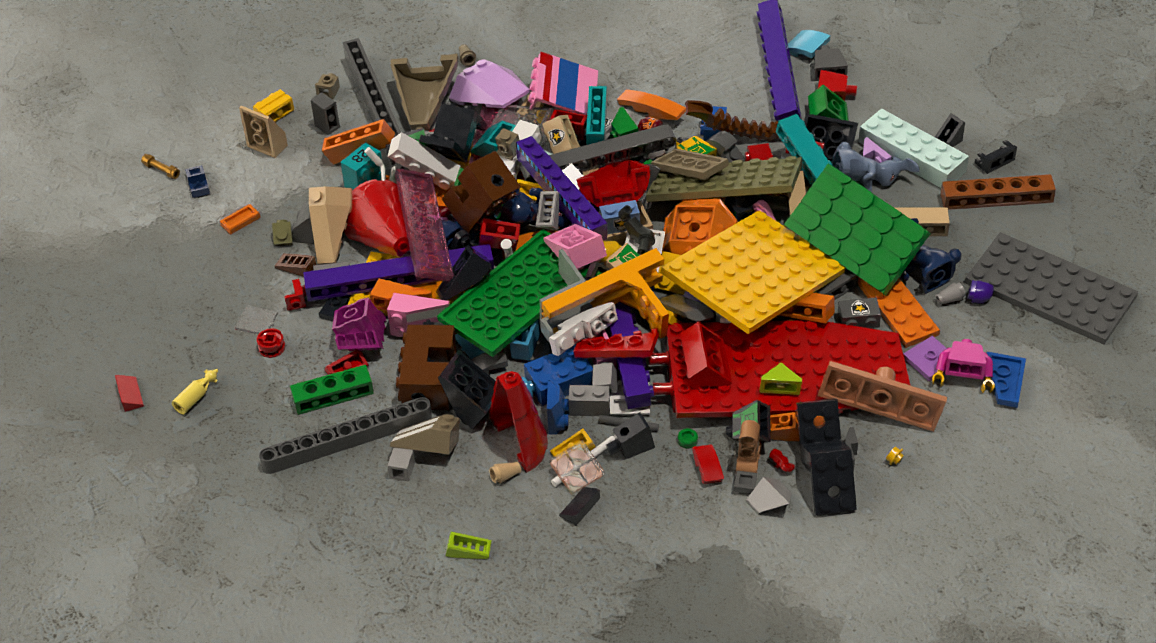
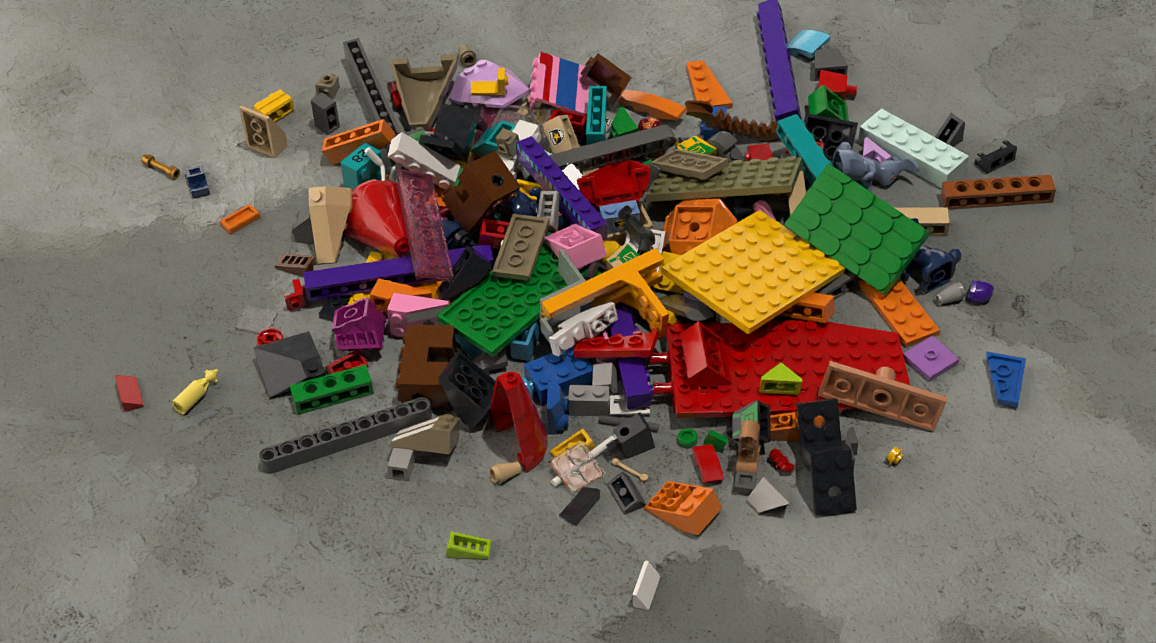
olive bracket [272,220,293,246] -> none
dark grey brick [837,298,881,328] -> none
dark pink torso [932,339,995,393] -> none
dark grey plate [965,232,1139,344] -> none
none -> black slope [253,331,326,399]
none -> red axle [389,81,403,109]
none -> yellow bracket [471,68,509,96]
none -> dark tan plate [492,214,550,281]
none -> reddish brown panel [580,53,632,106]
none -> black slope [607,471,647,514]
none -> tan hinge [612,458,648,483]
none -> white slope [633,561,660,610]
none -> orange slope [644,481,722,535]
none -> orange wing [687,60,733,109]
none -> green tile [704,429,728,452]

